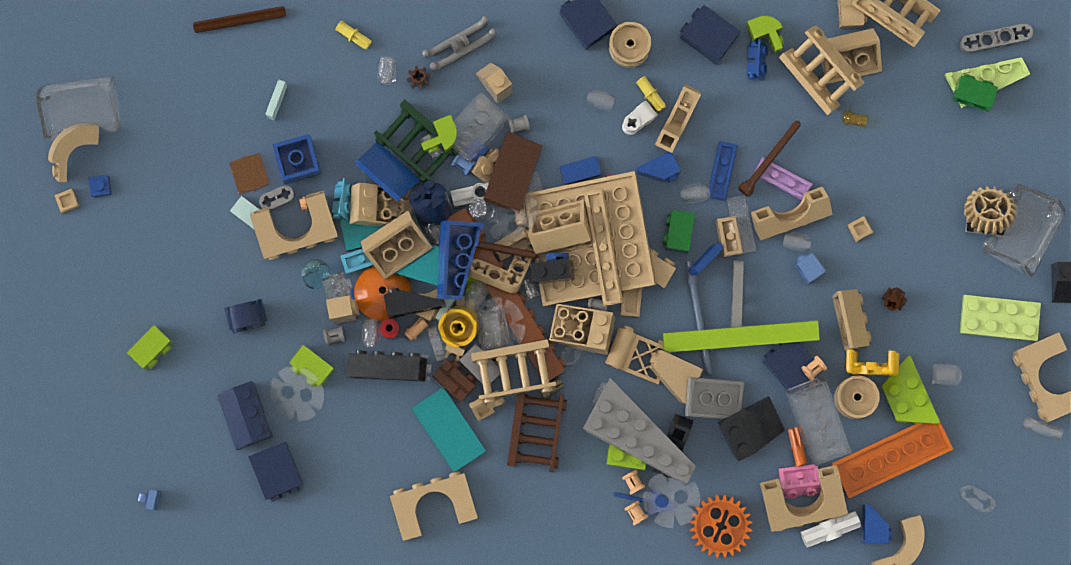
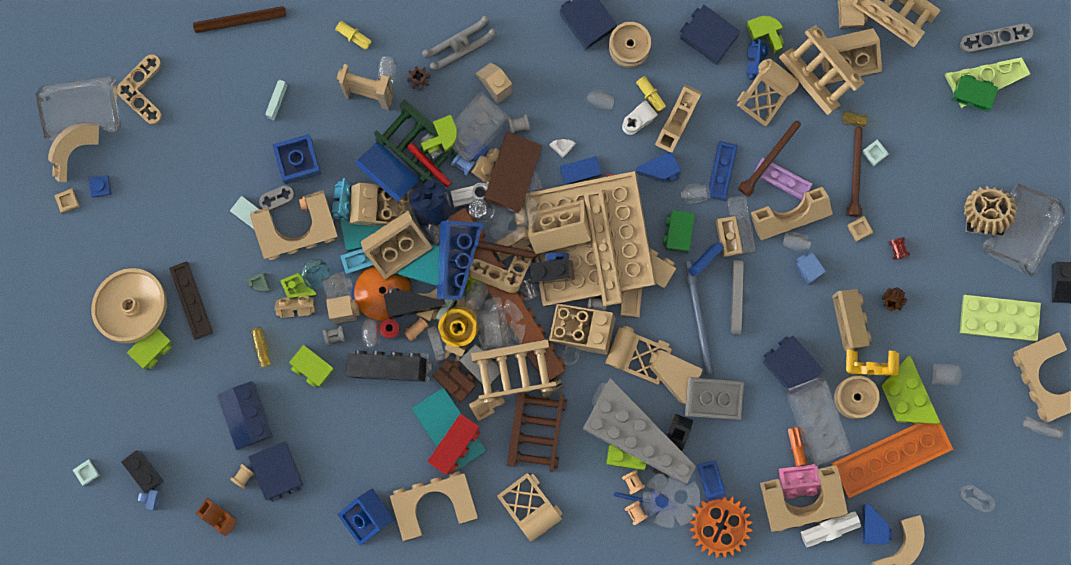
dark blue brick [224,299,267,334] -> none
clear orange piece [229,153,269,194] -> none
clear piece [270,366,324,422] -> none
lime tile [663,320,820,352] -> none
black slope [717,396,785,462] -> none
light nougat bush [801,356,827,381] -> none
none -> light aqua tile [73,459,101,486]
none -> tan dish [91,268,167,344]
none -> tan beam [117,54,162,125]
none -> black brick [121,450,164,493]
none -> dark brown tile [169,261,213,340]
none -> dark orange brick [196,498,237,537]
none -> tan bush [230,464,255,489]
none -> sand green tile [245,272,270,292]
none -> clear yellow pin [250,327,272,368]
none -> tan hinge [275,296,315,318]
none -> lime piece [280,273,317,298]
none -> tan fence [337,64,394,111]
none -> blue slope [338,489,395,546]
none -> red bar [407,142,452,188]
none -> red brick [427,414,481,475]
none -> tan piece [497,473,563,542]
none -> white tile [549,139,576,158]
none -> blue tile [697,460,726,501]
none -> tan piece [737,59,799,127]
none -> reddish brown piece [847,126,863,217]
none -> light aqua tile [862,139,889,167]
none -> clear red bush [888,237,910,260]

